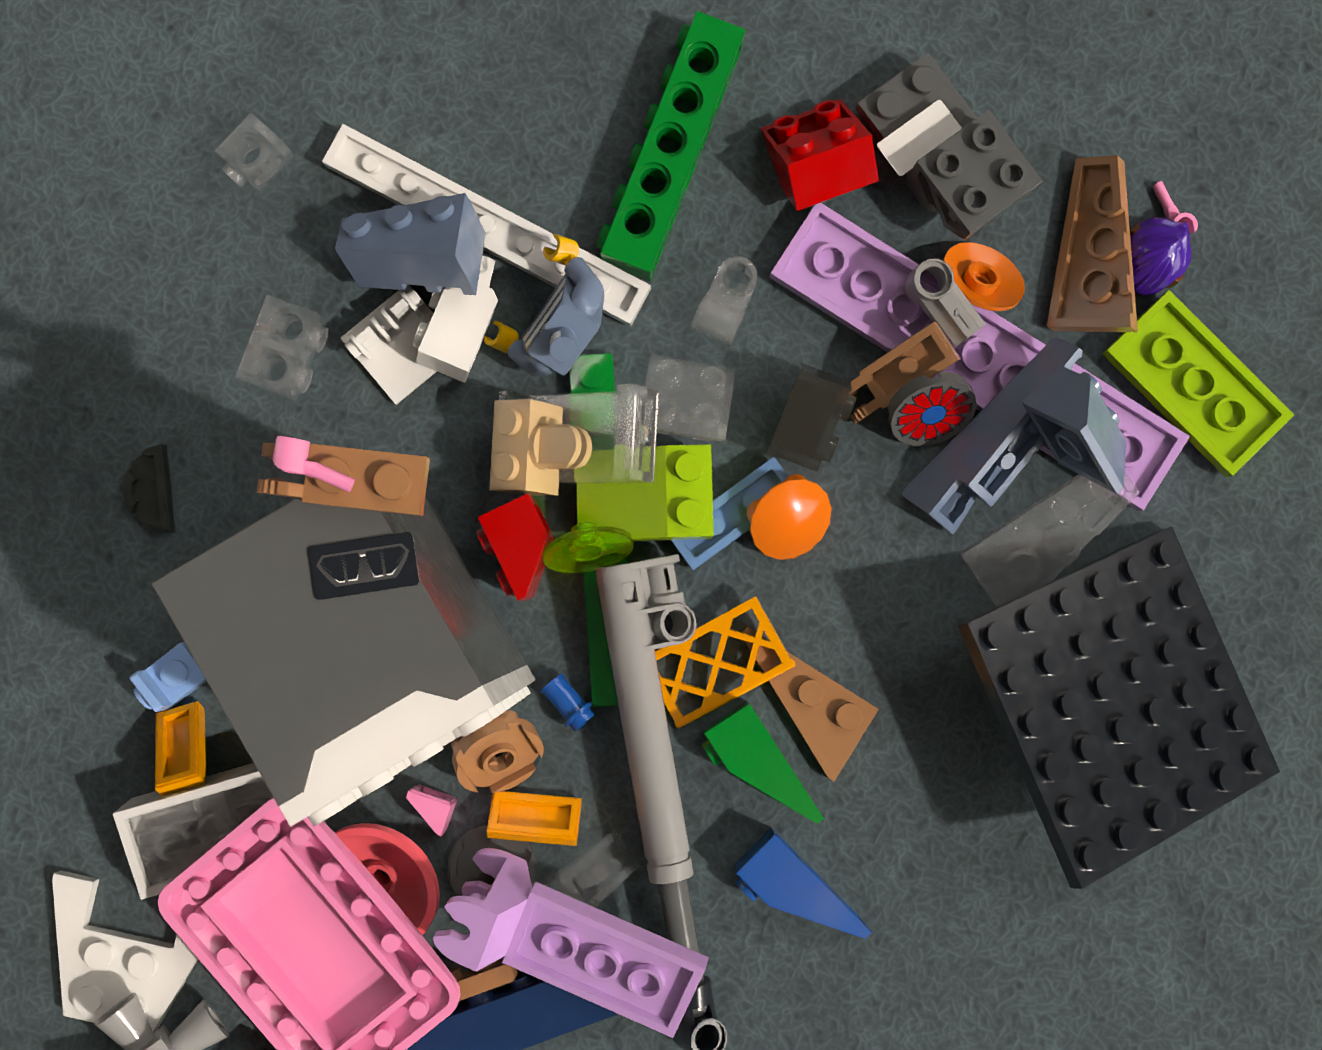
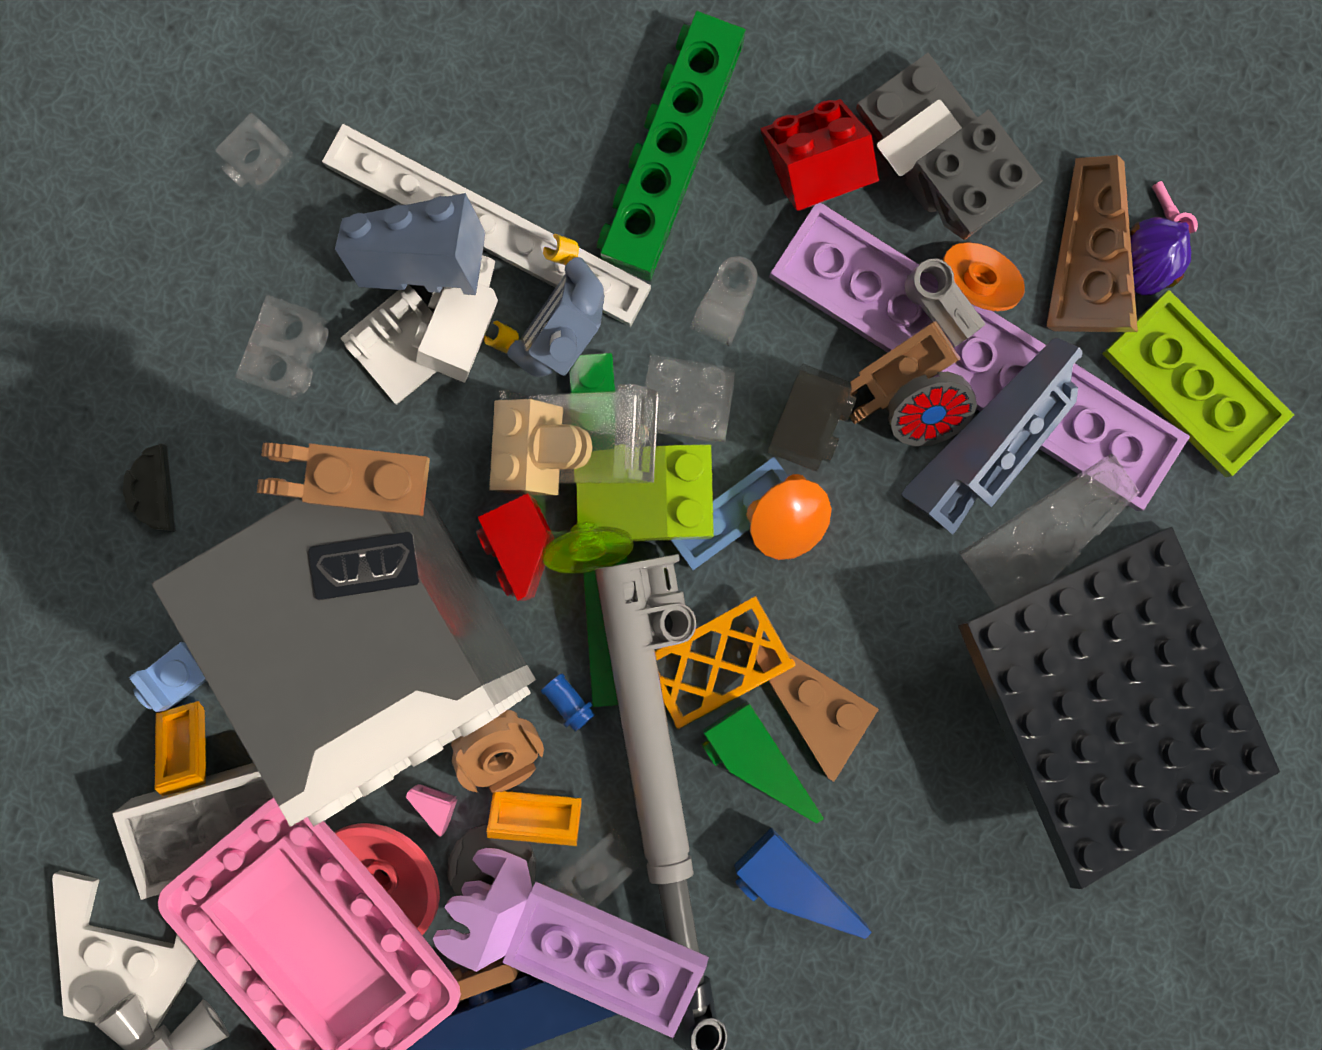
bright pink hand [272,436,356,493] -> none
sand blue slope [1022,366,1126,494] -> none

